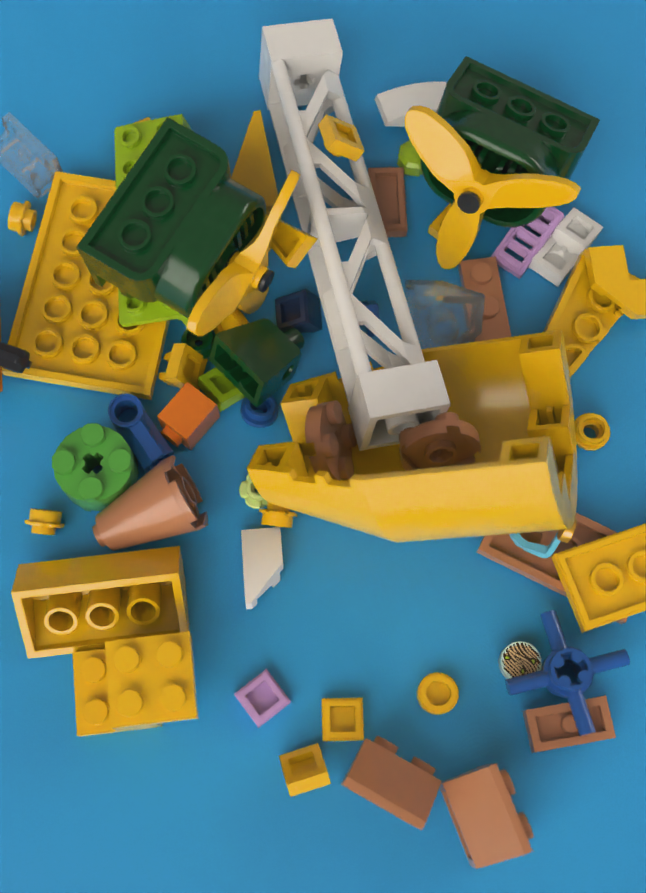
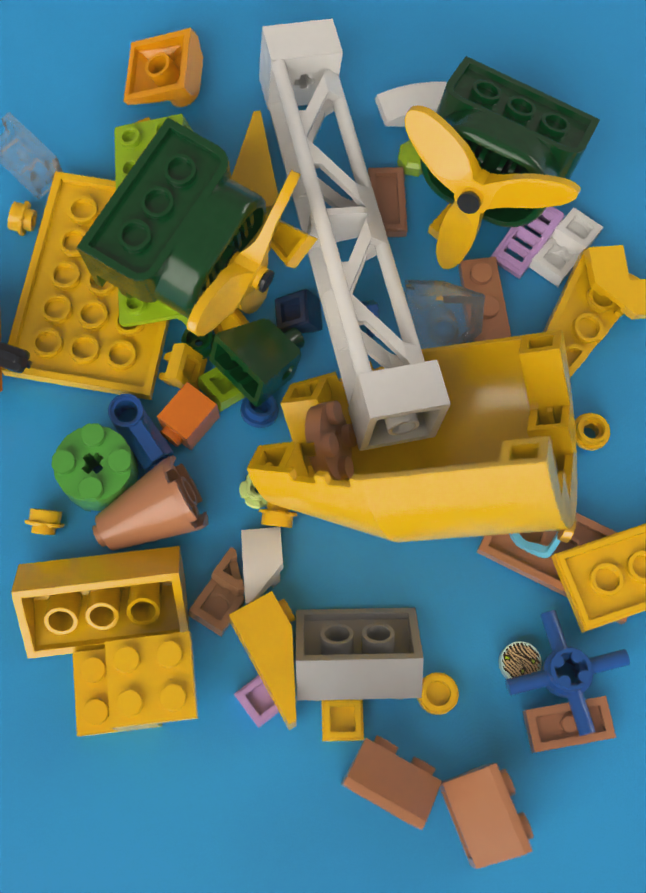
yellow plate [279,743,331,797] -> none
yellow plate [318,114,365,161] -> none
nougat plate [399,412,481,471] -> none
none -> light orange slope [124,28,203,107]
none -> medium nougat slope [188,547,244,637]
none -> yellow slope [229,591,296,730]
none -> light grey slope [296,608,424,701]

